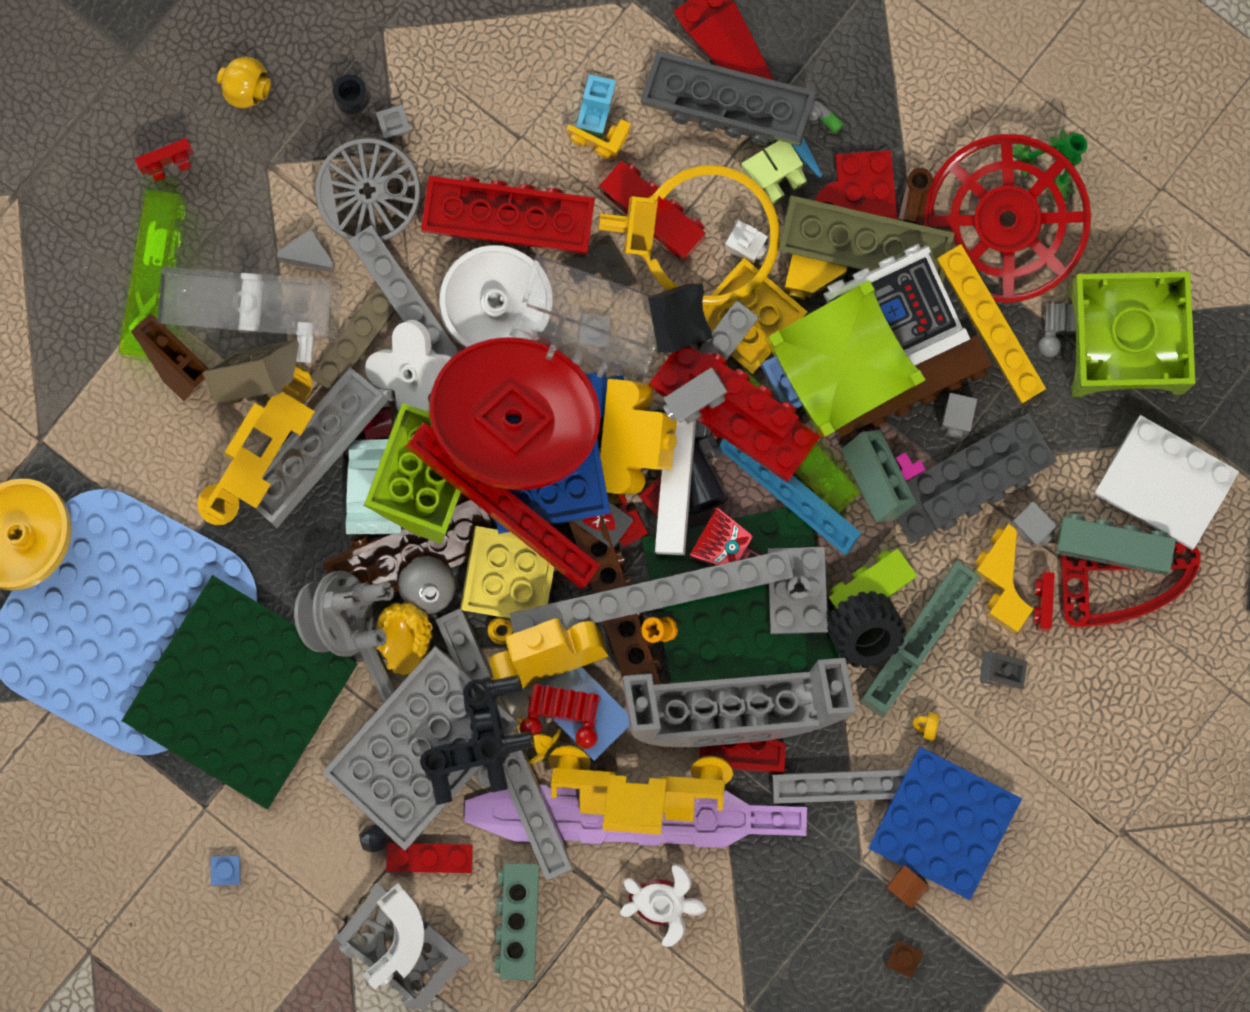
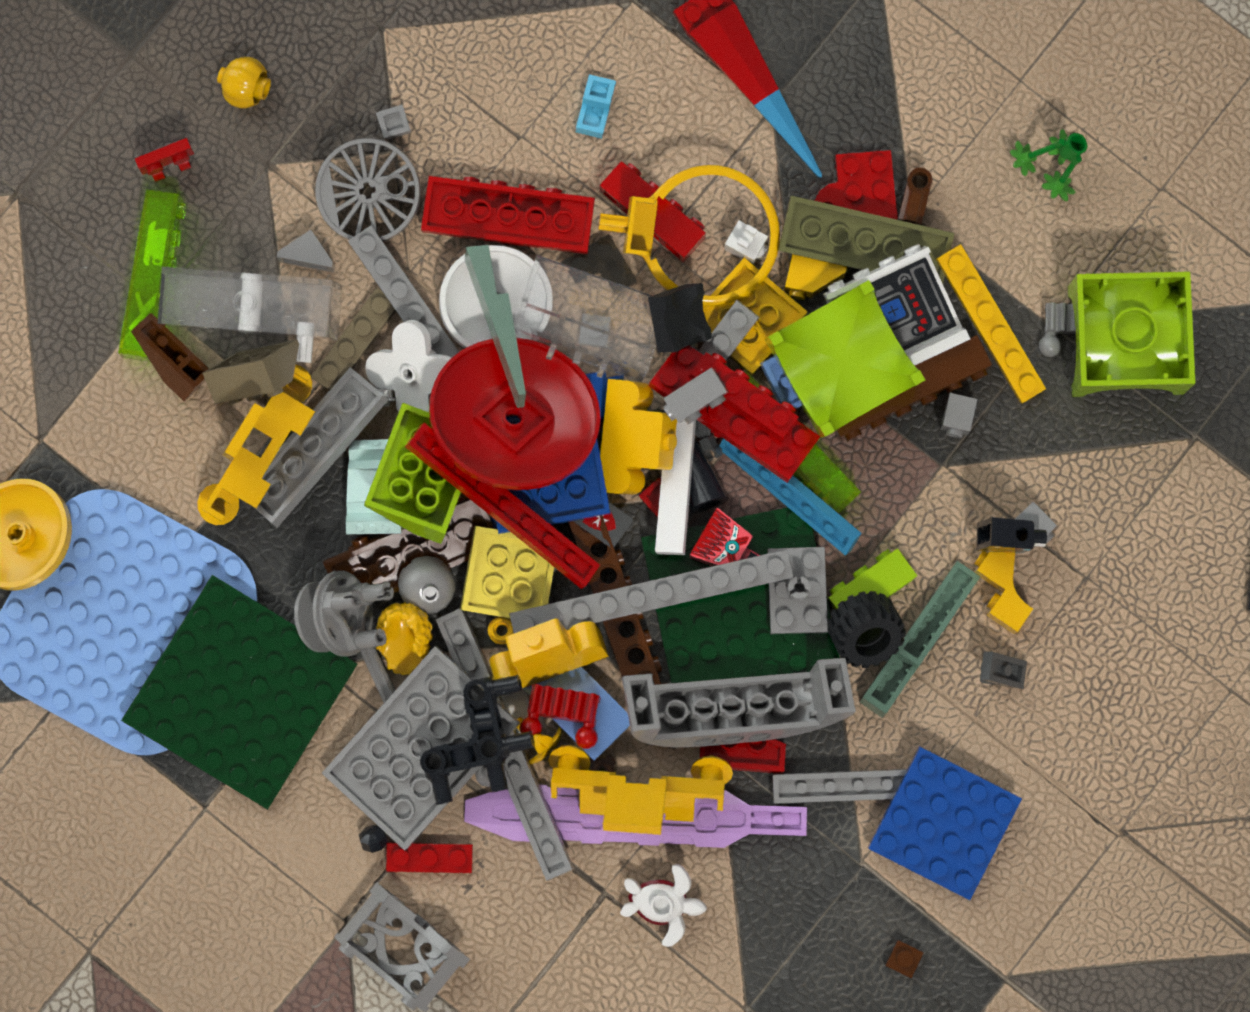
medium blue plate [211,856,241,886] -> none
black piece [333,74,369,115] -> none
white arch [363,883,424,989] -> none
dark red brick [364,406,393,440] -> none
sand green brick [494,863,540,980] -> none
yellow bracket [566,119,631,159] -> none
red plate [608,494,648,548] -> none
dark grey plate [640,51,817,146] -> none
light orange bush [642,617,678,643] -> none
yellowish green hips [740,140,807,205] -> none
arm [810,101,844,134] -> none
sand green brick [841,430,916,523] -> none
dark orange brick [885,865,929,910] -> none
dark pink tile [895,453,926,482] -> none
dark grey plate [896,413,1057,545] -> none
yellow tile [912,712,940,741] -> none
red dish [923,134,1092,303] -> none
red plate [1033,572,1055,632] -> none
sand green brick [1054,514,1176,576] -> none
red beam [1060,543,1201,628] -> none
white slope [1094,415,1239,550] -> none
none -> sand green slope [465,245,526,408]
none -> black torso [976,517,1047,553]

